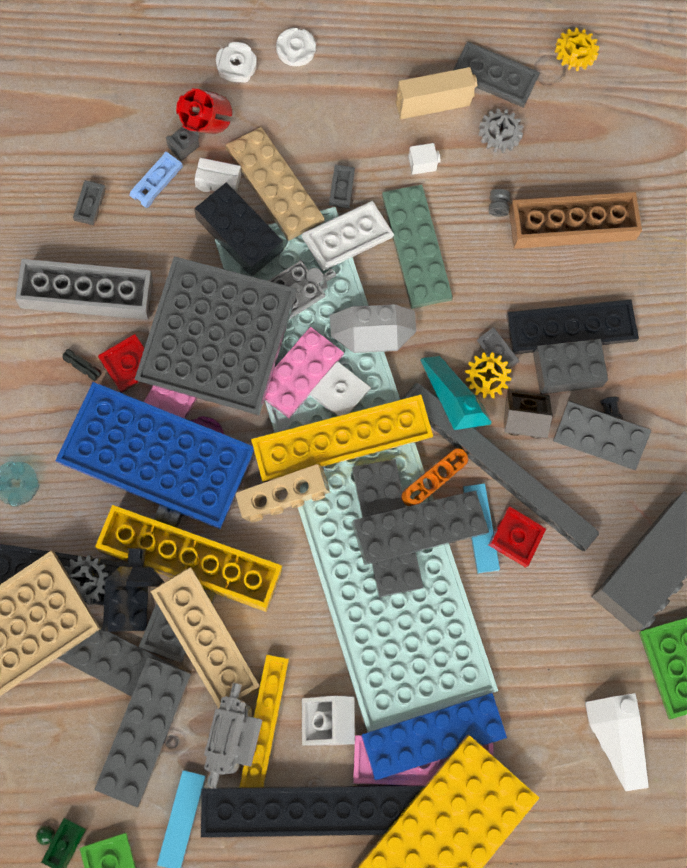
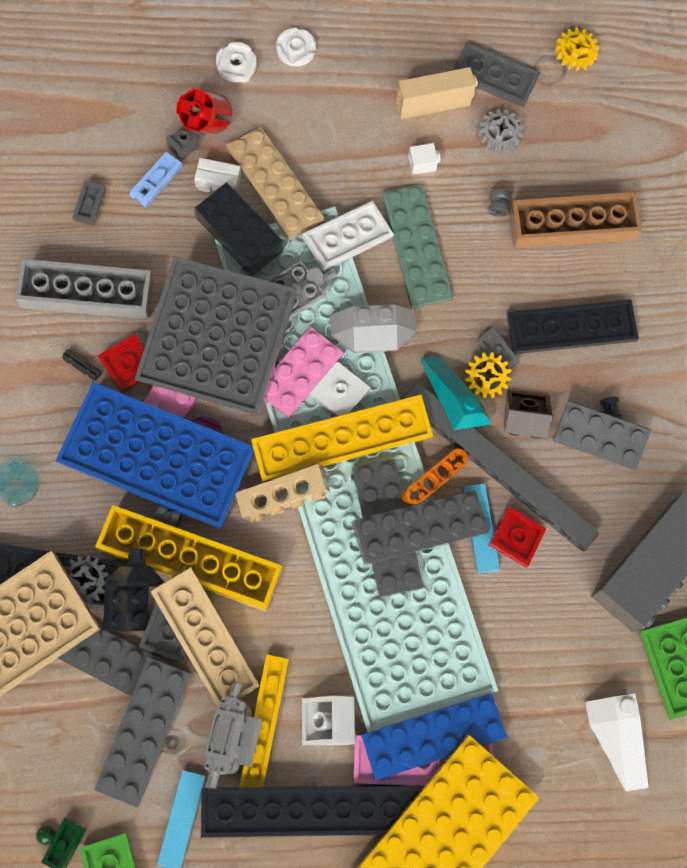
dark grey plate [329,165,355,208] -> none
dark grey brick [533,339,608,394] -> none

